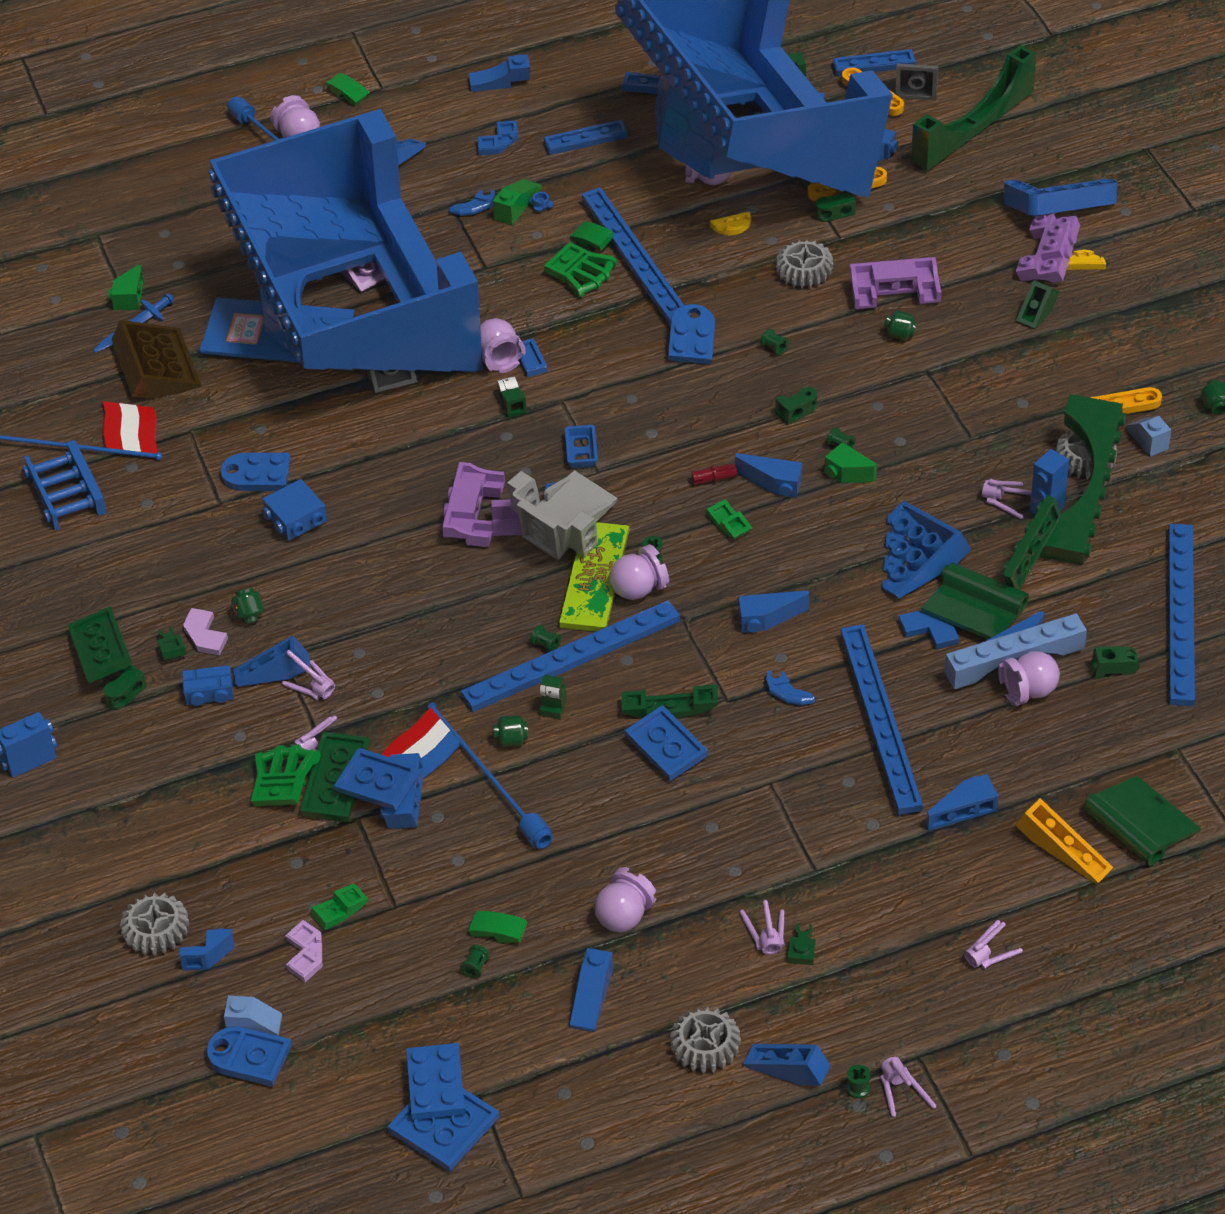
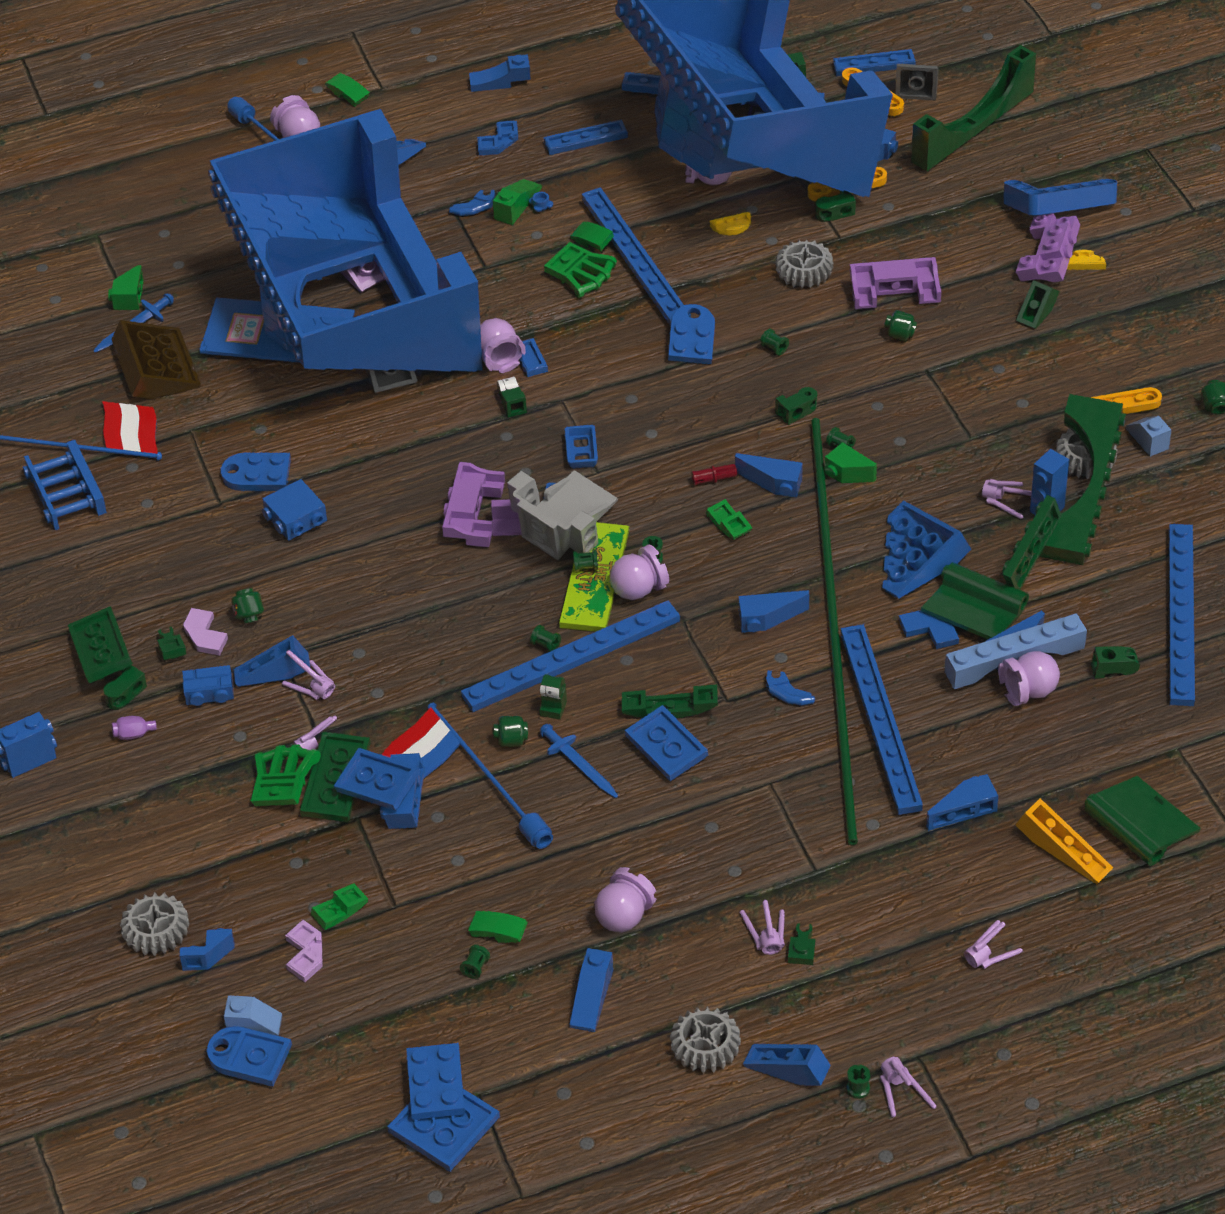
none -> medium lavender plant [112,716,156,740]
none -> blue sword [540,724,618,798]
none -> dark green bush [573,549,598,572]
none -> dark green piece [811,418,858,845]

